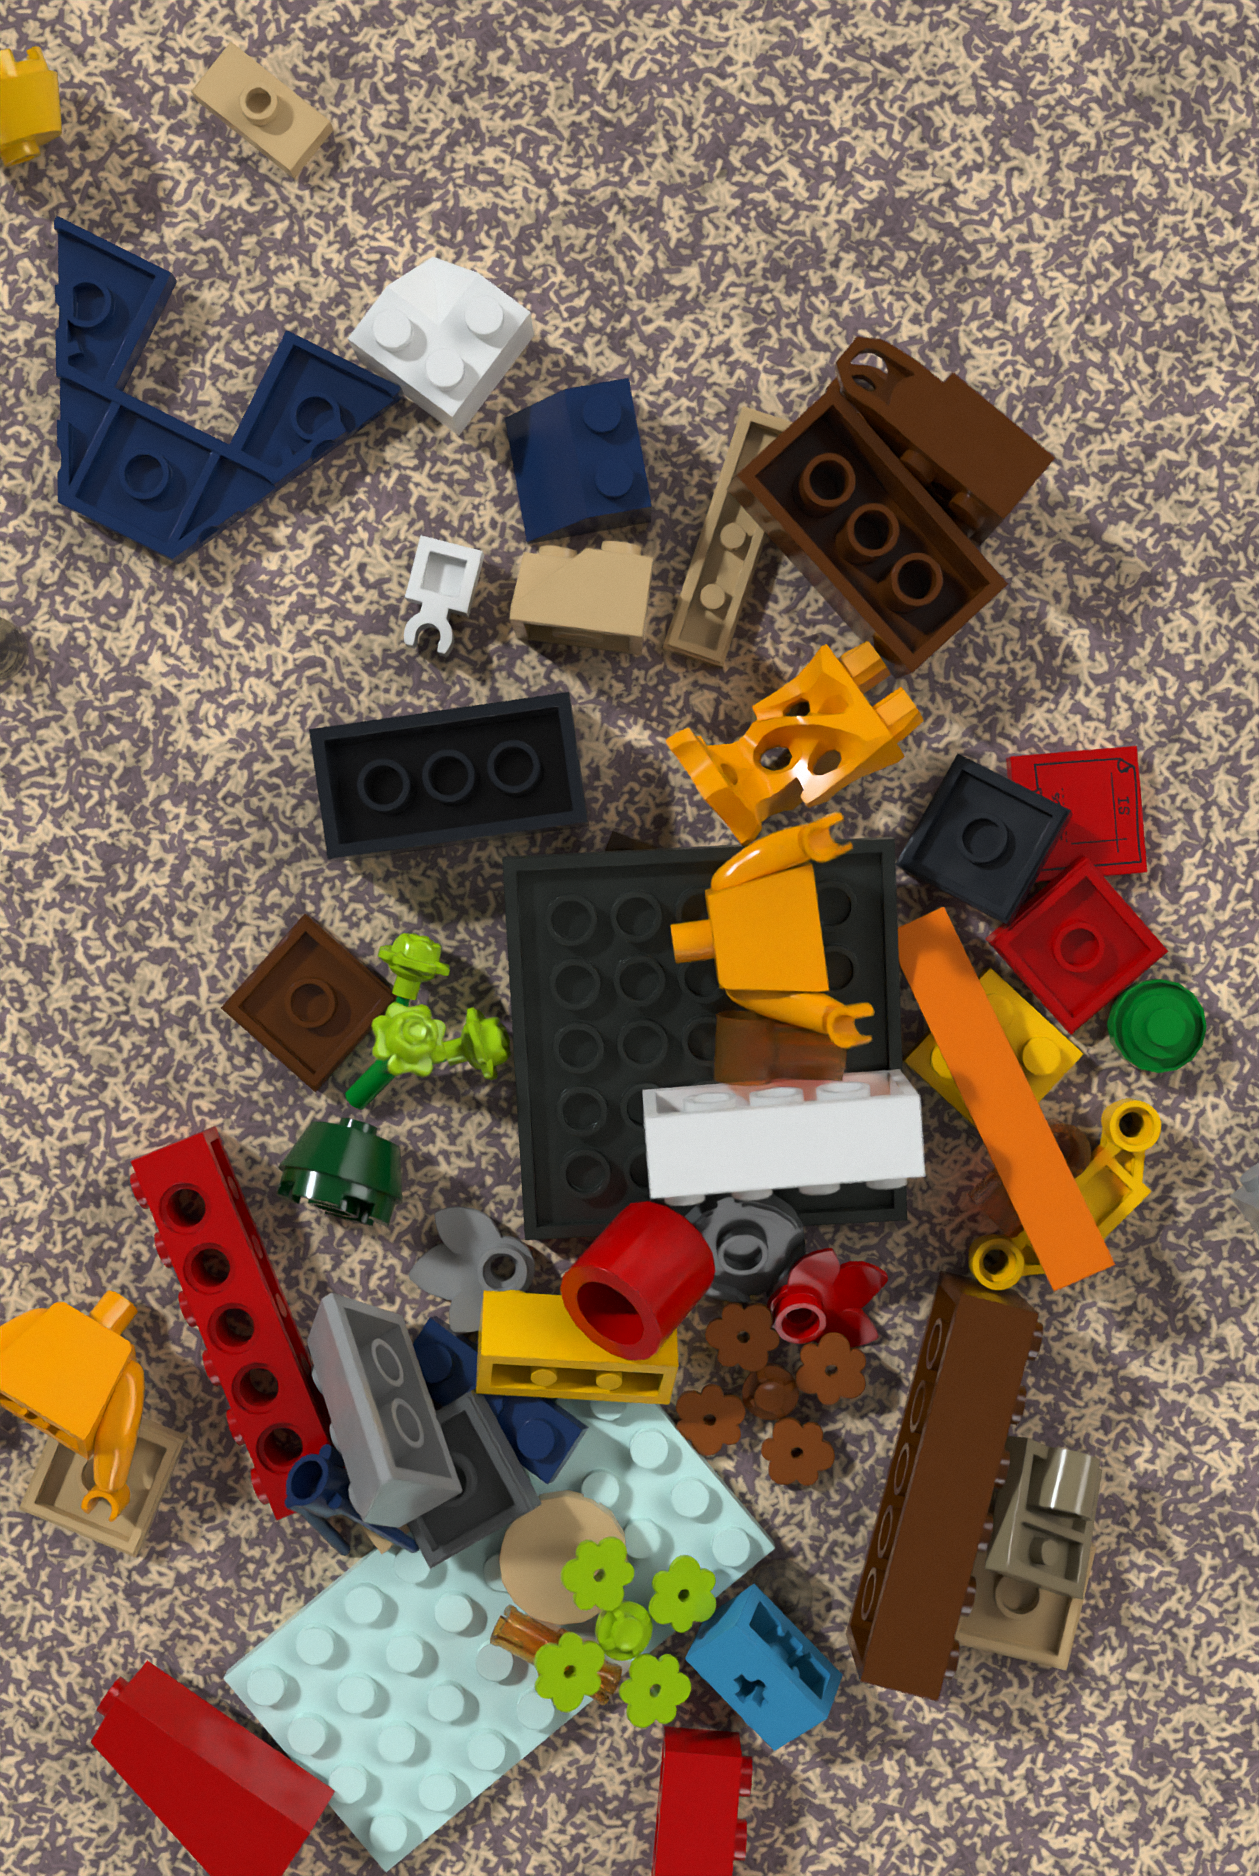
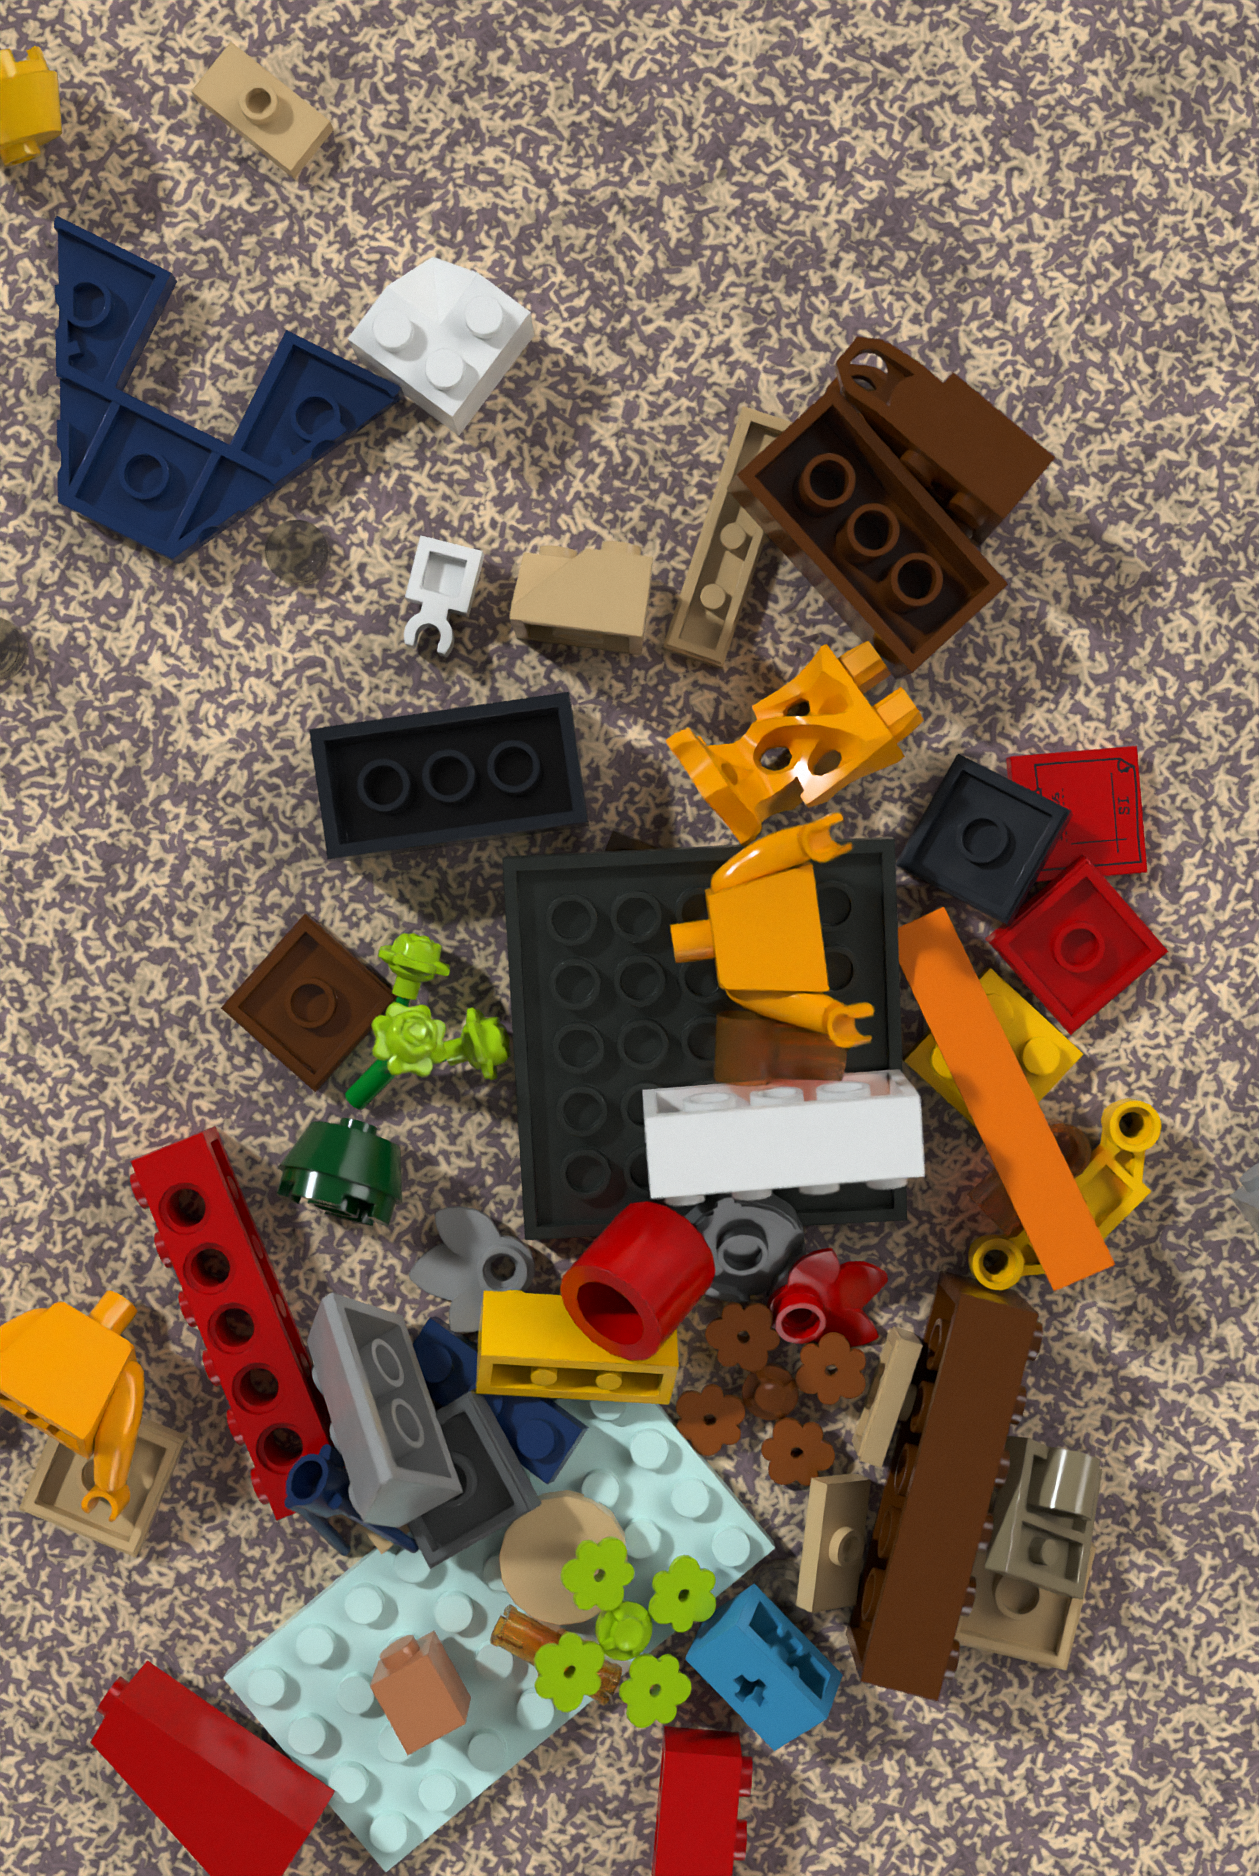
dark blue slope [505,378,652,544] -> none
green plate [1107,978,1207,1073] -> none
none -> clear smoke tile [265,520,331,587]
none -> nougat brick [370,1631,471,1755]
none -> tan plate [796,1473,871,1613]
none -> tan plate [852,1326,923,1468]

